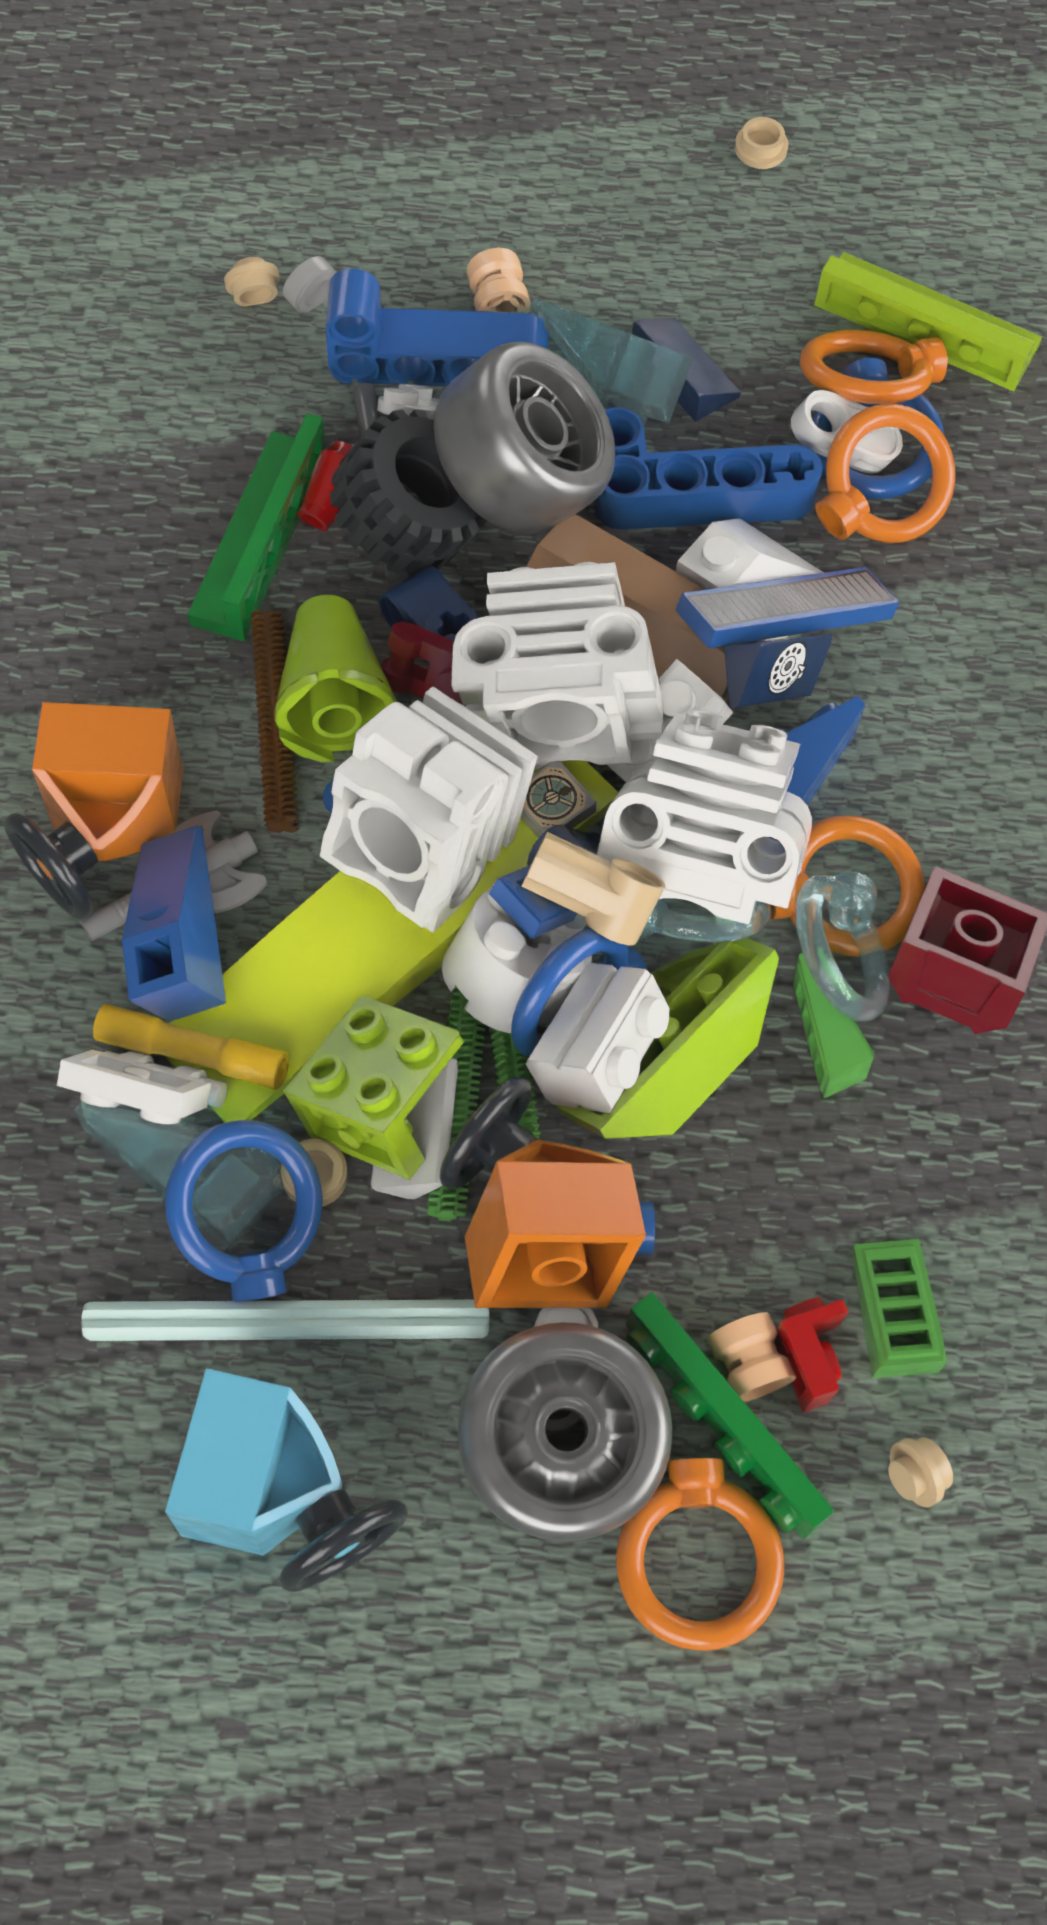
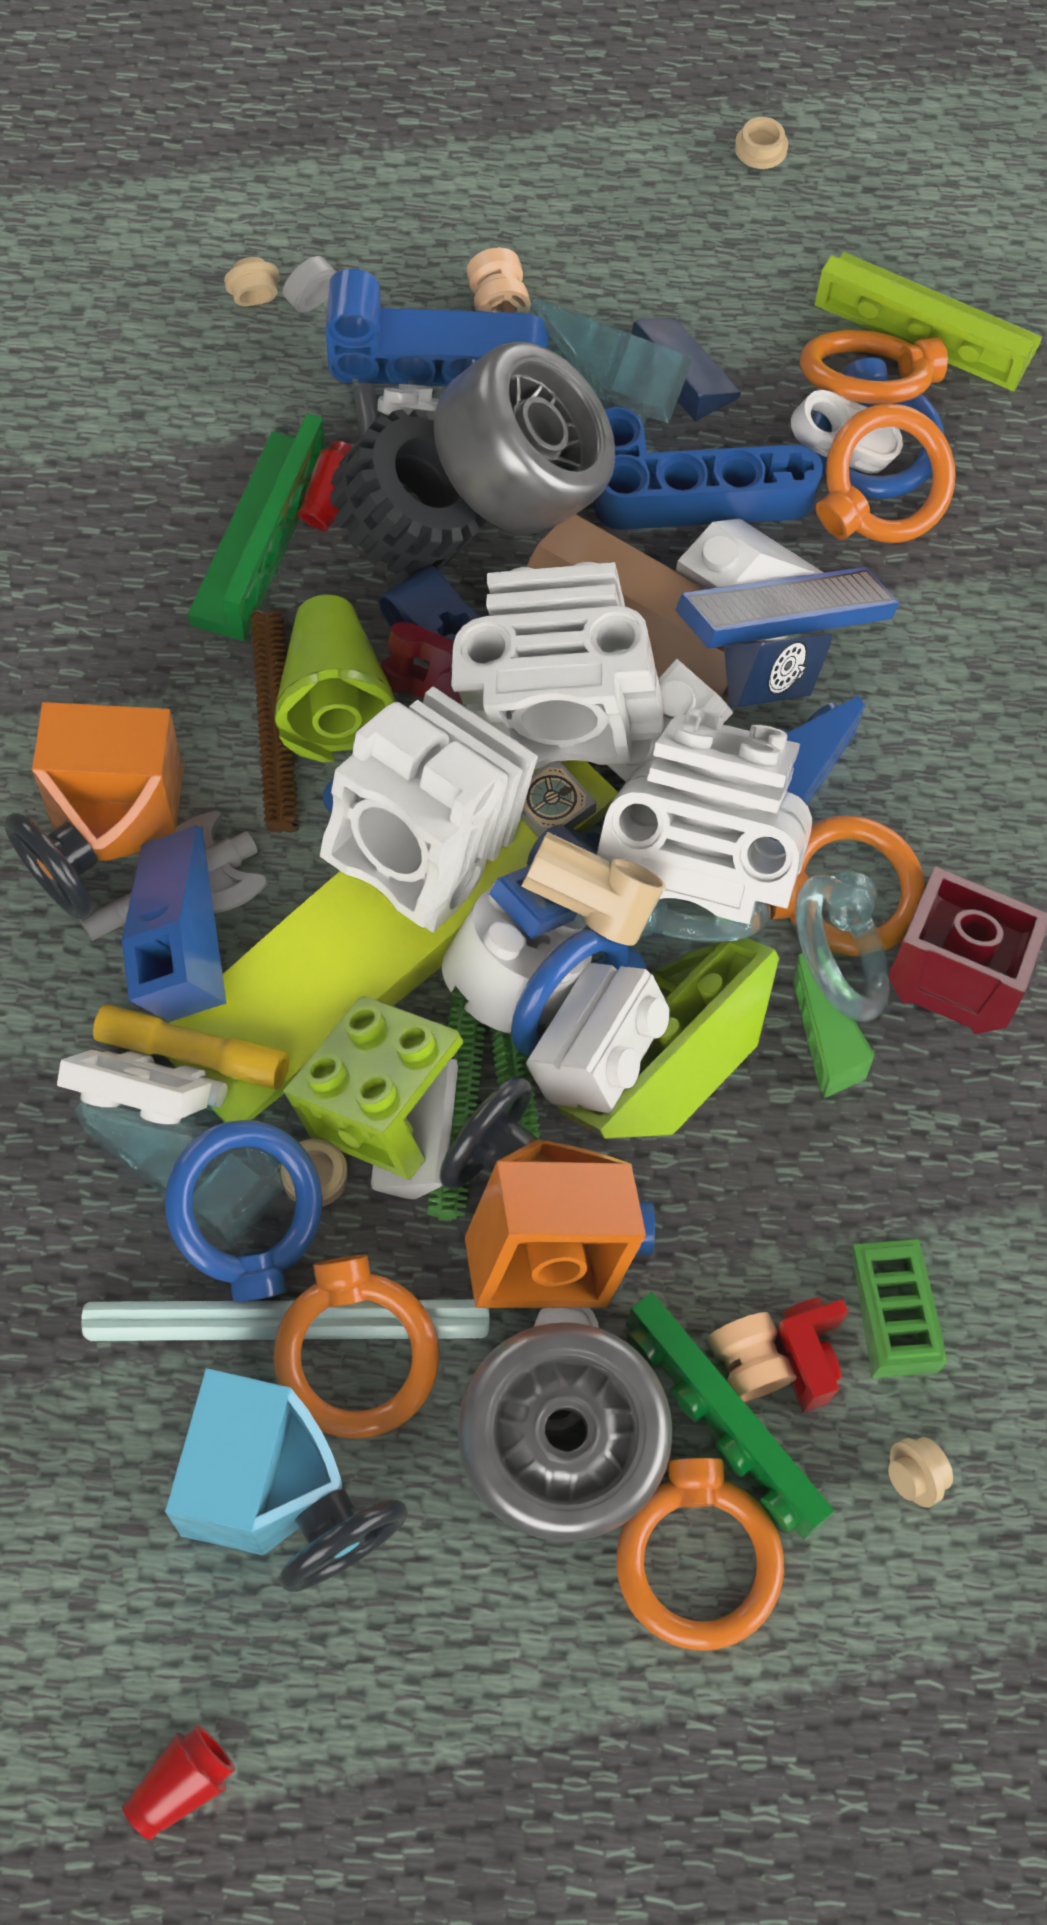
none -> red cone [121,1725,235,1840]
none -> orange piece [273,1254,439,1439]

